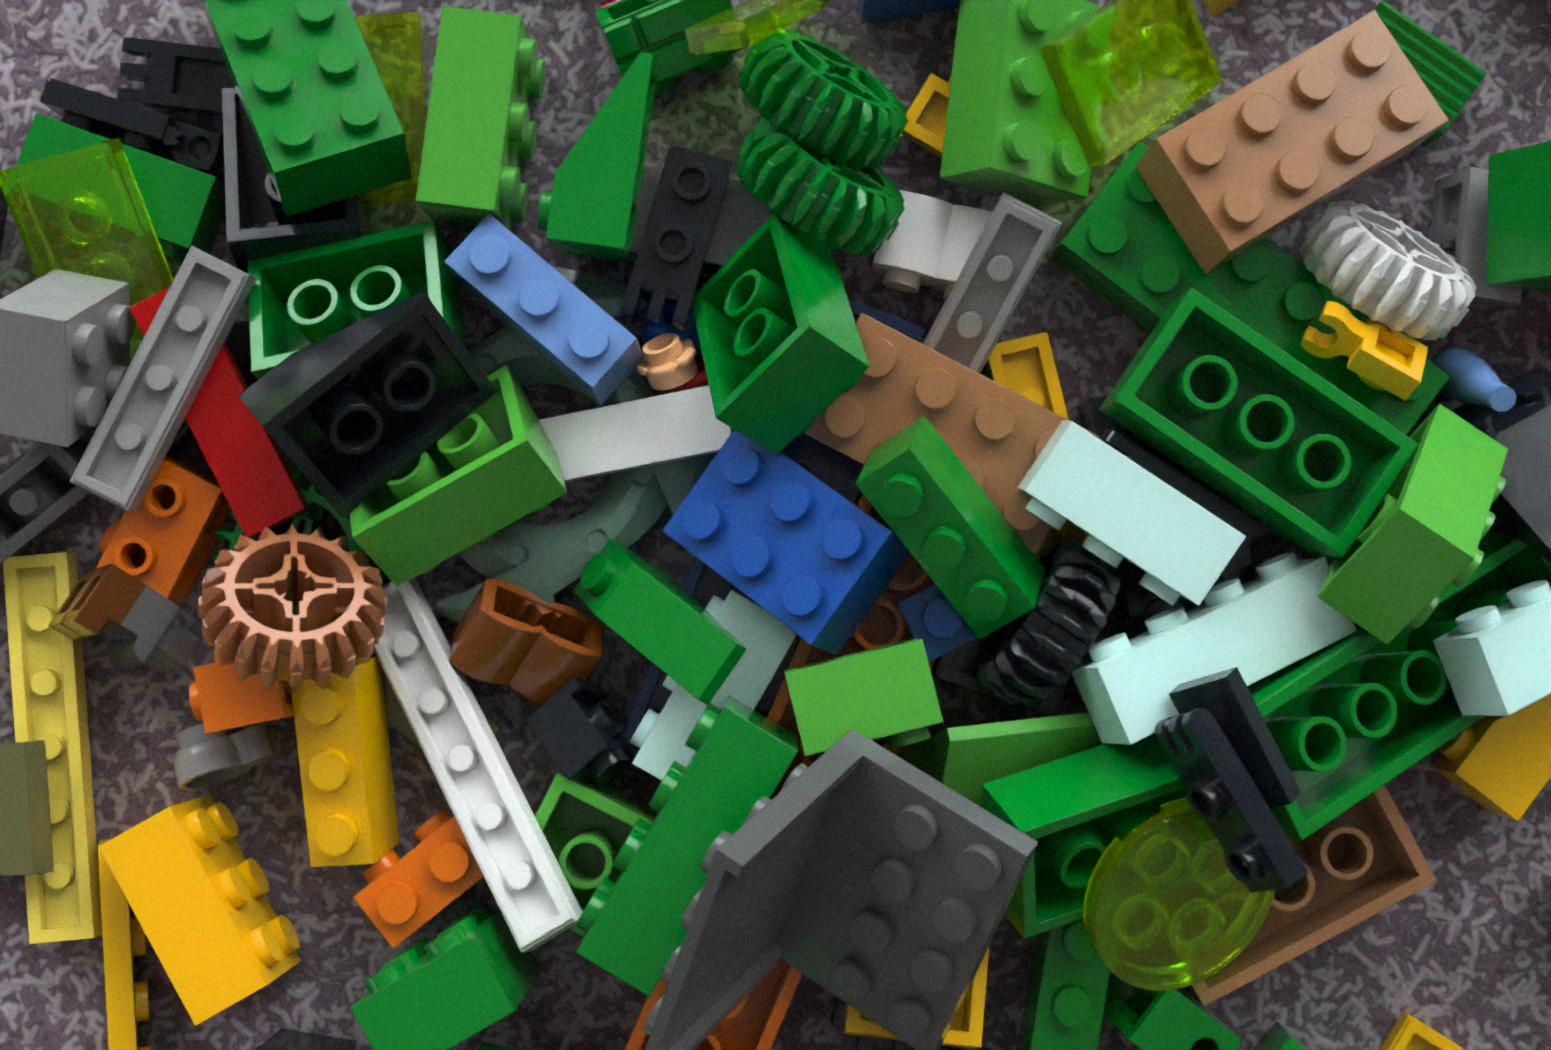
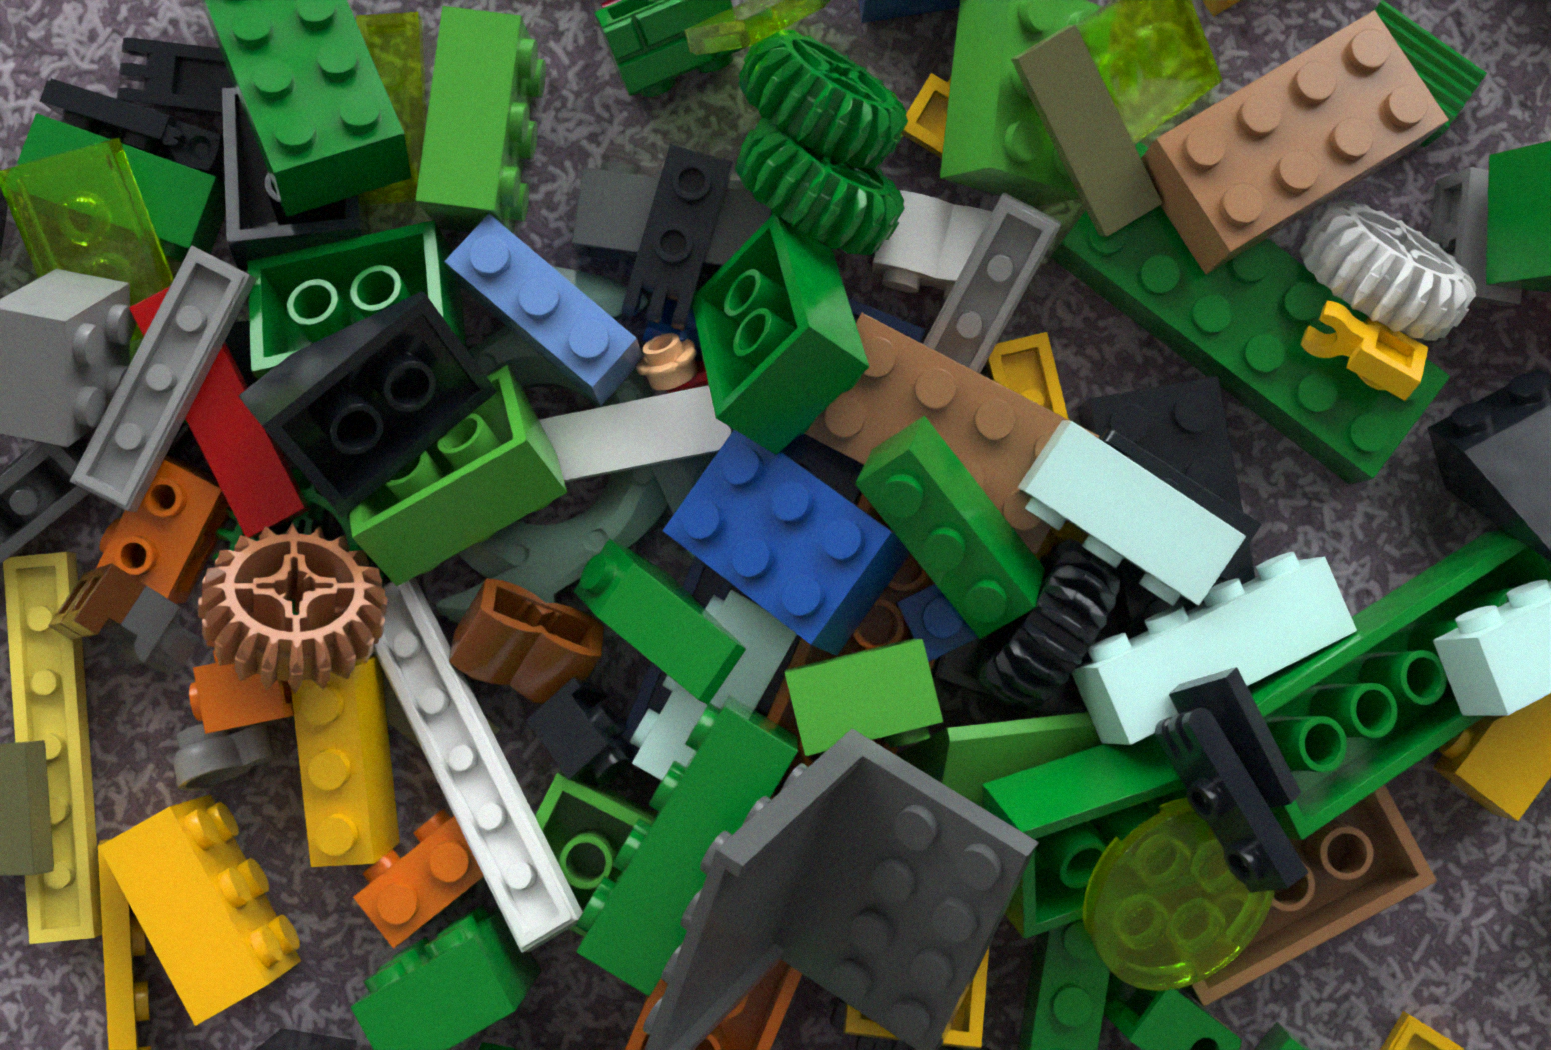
green slope [538,52,657,262] -> none
green brick [1099,288,1419,559] -> none
bright green brick [1317,403,1508,645] -> none
medium blue piece [1431,348,1517,412] -> none
none -> olive tile [1011,24,1163,237]

